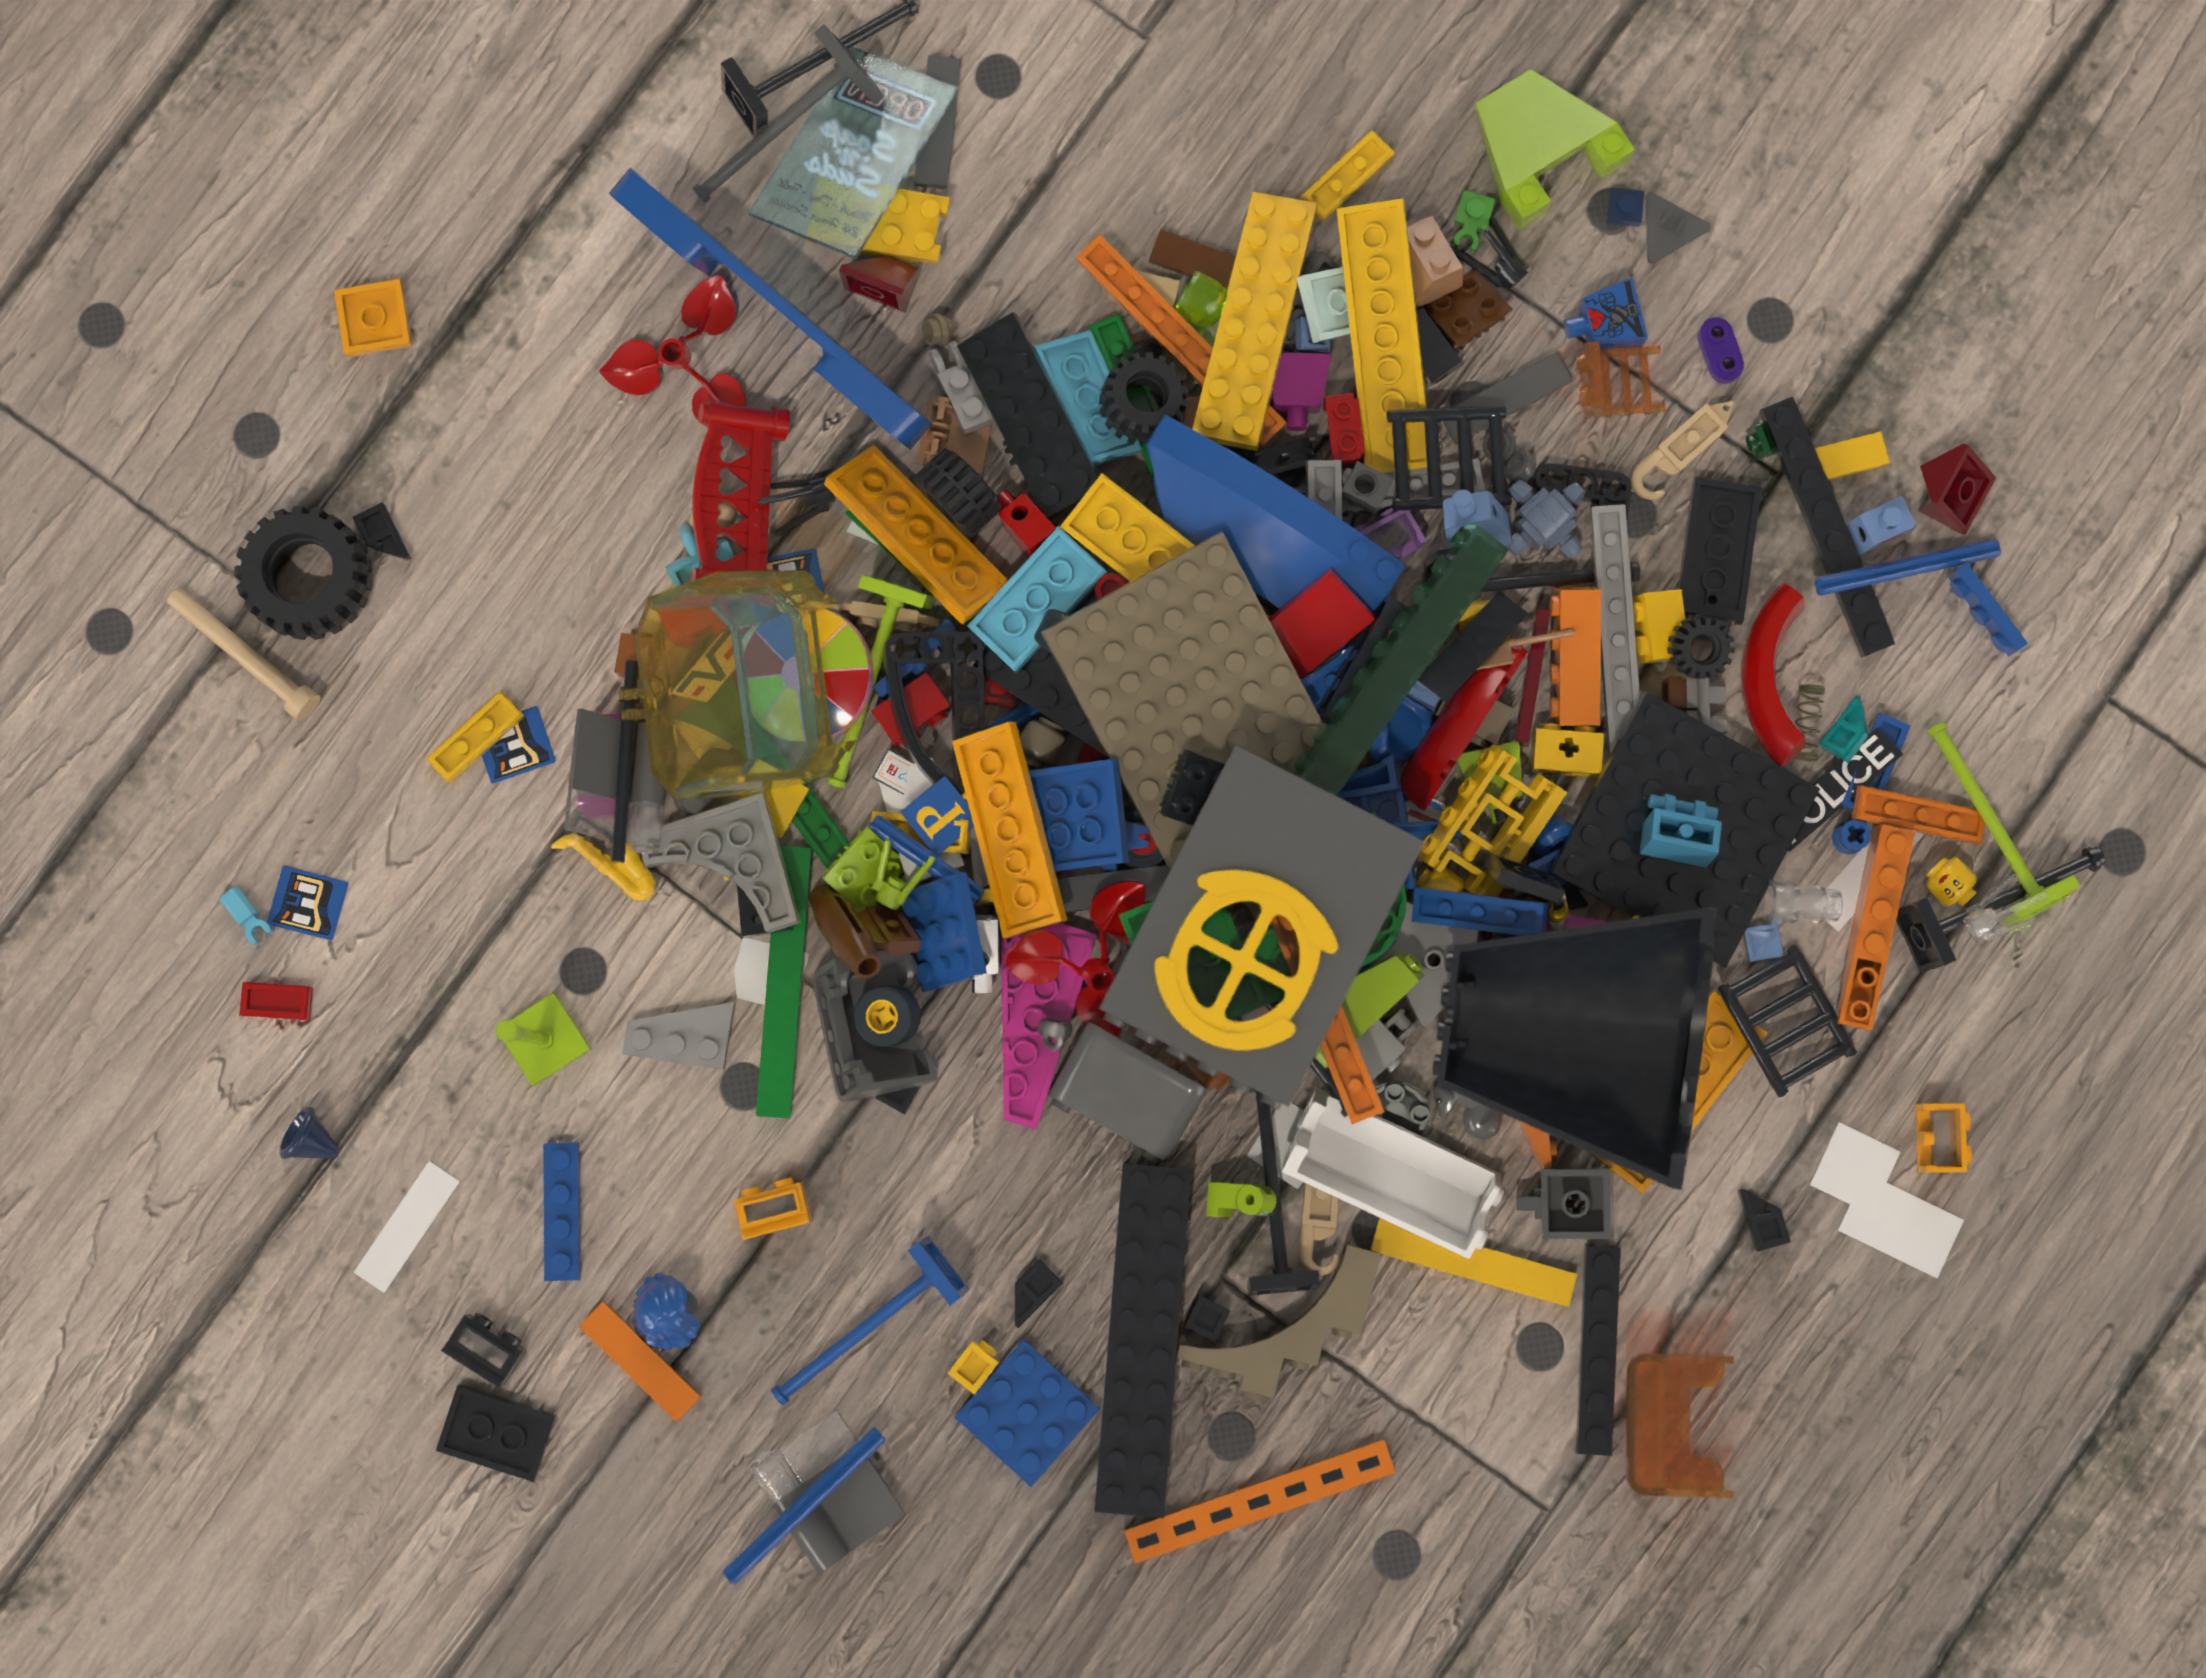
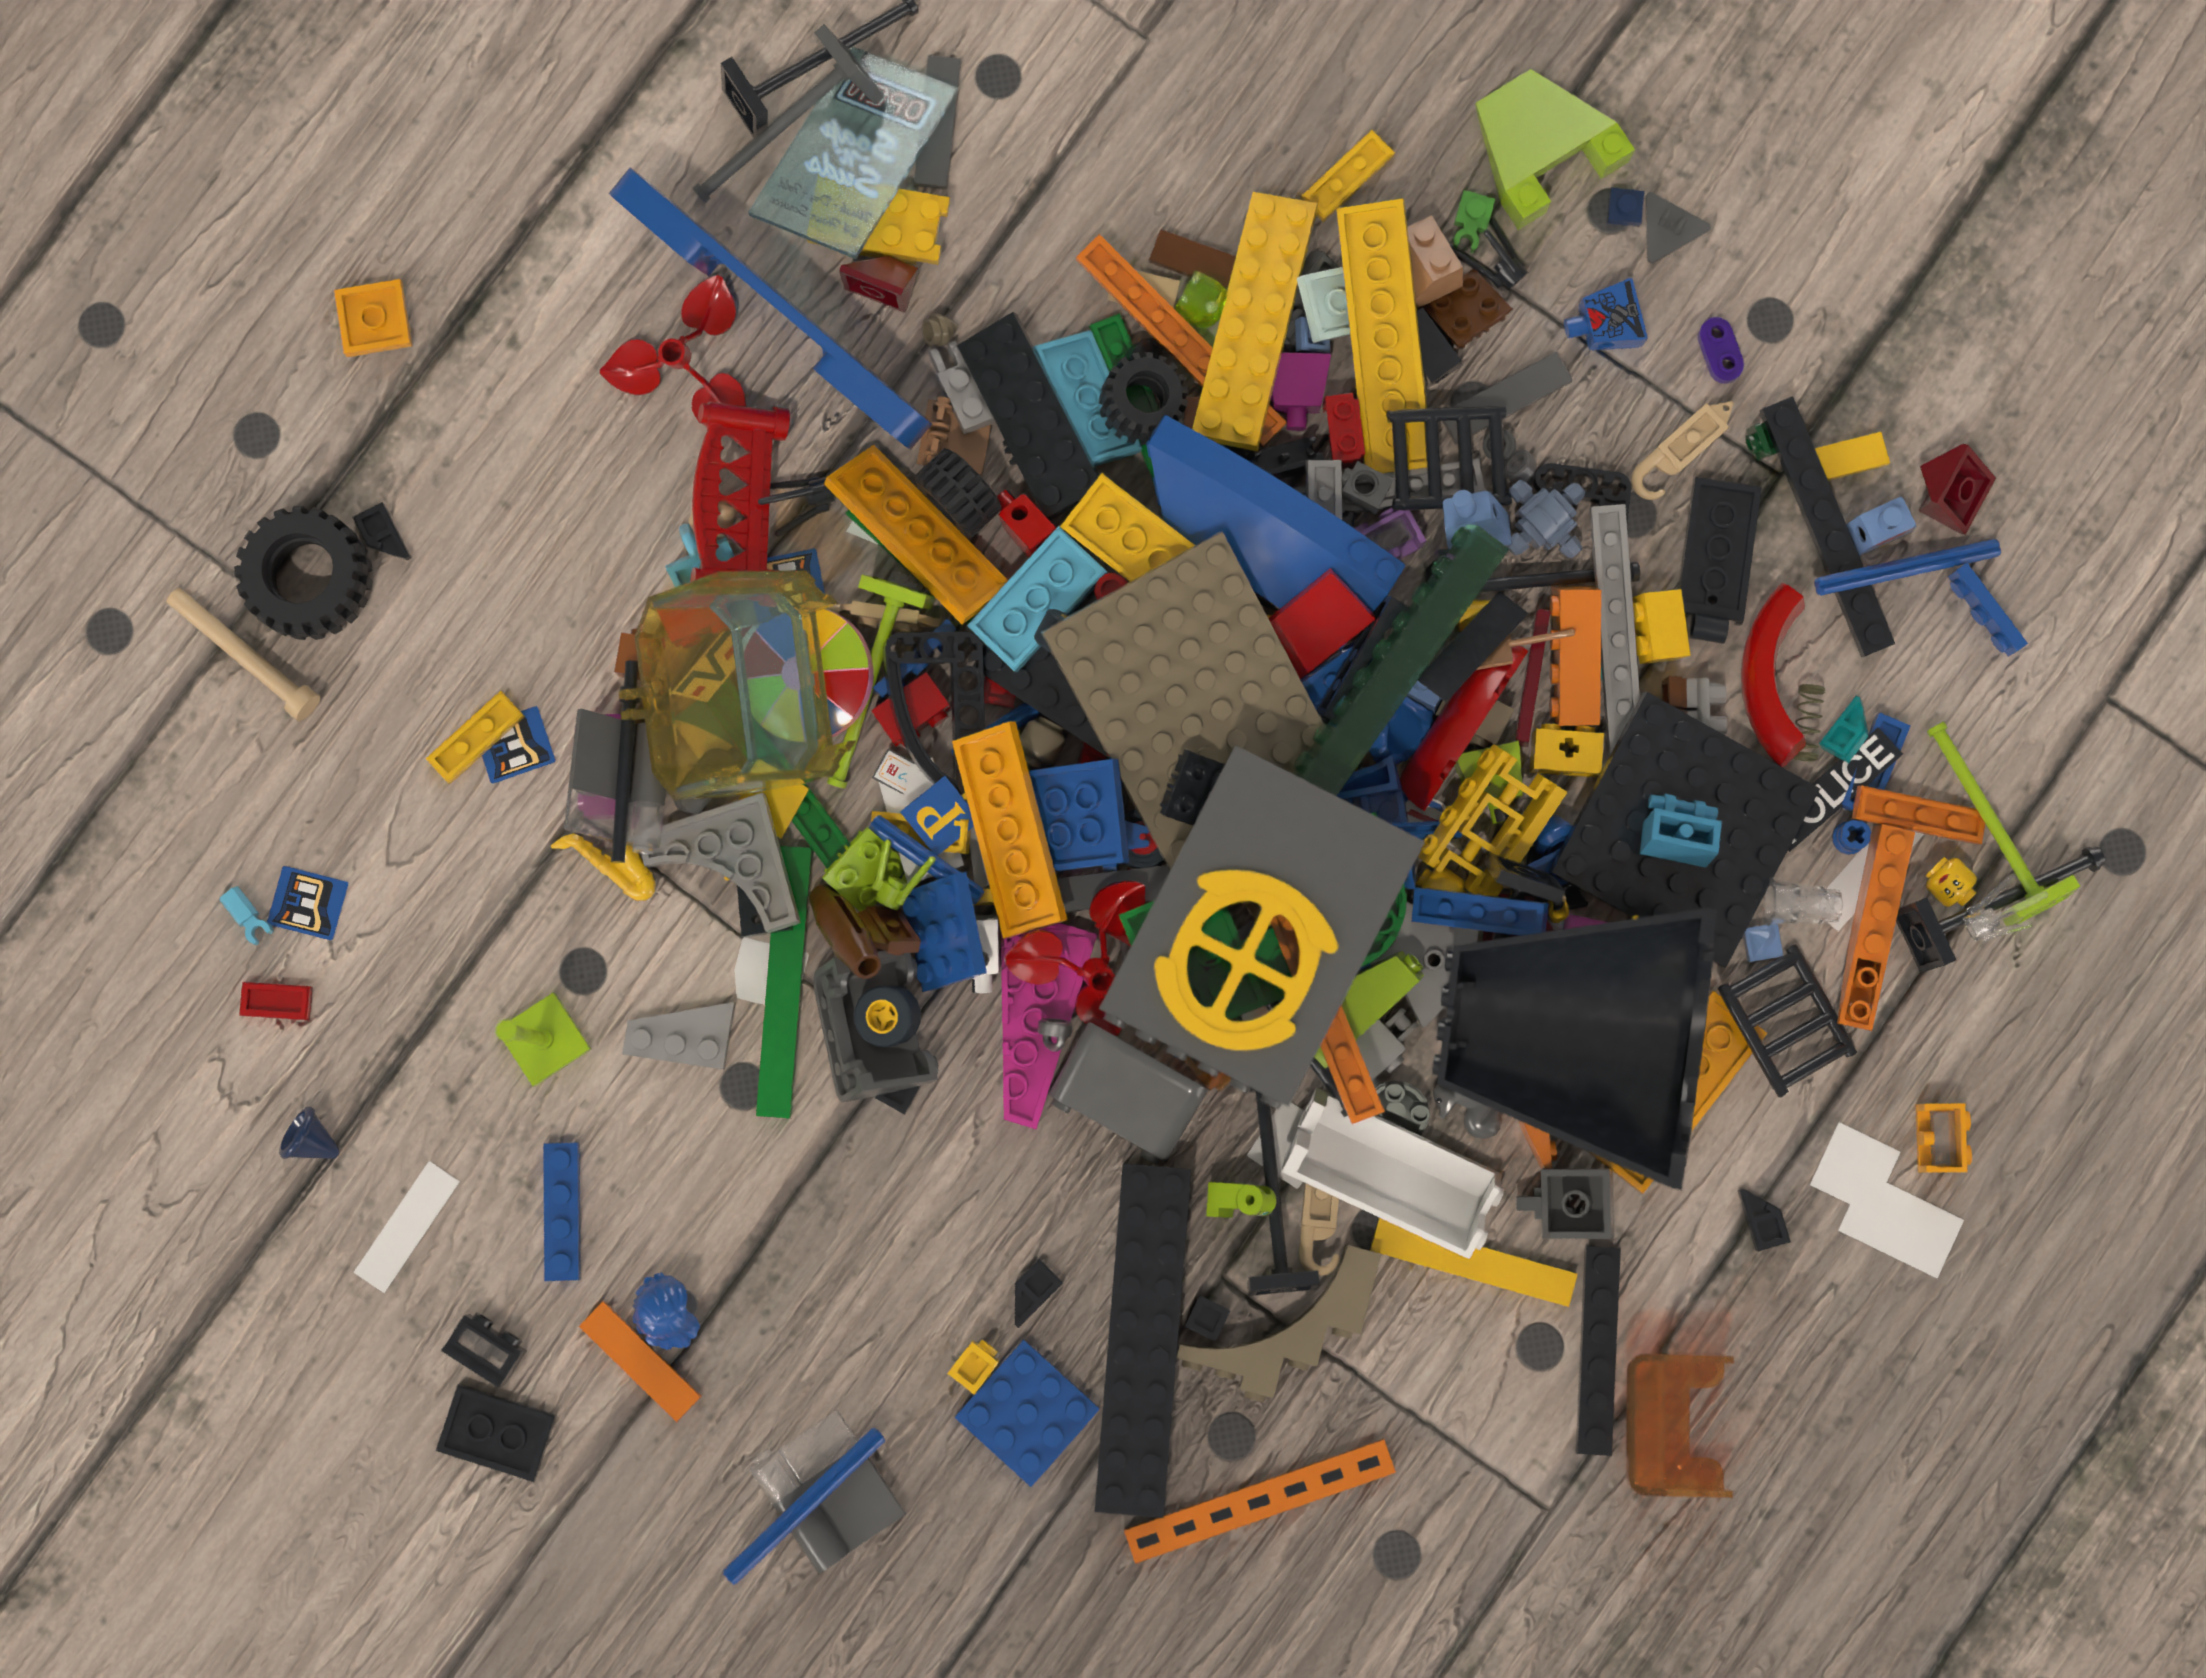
light orange window [734,1177,813,1240] -> none
blue tile [771,1236,970,1406] -> none
clear orange plate [1576,342,1666,419] -> none
black tyre [1667,616,1735,679] -> none

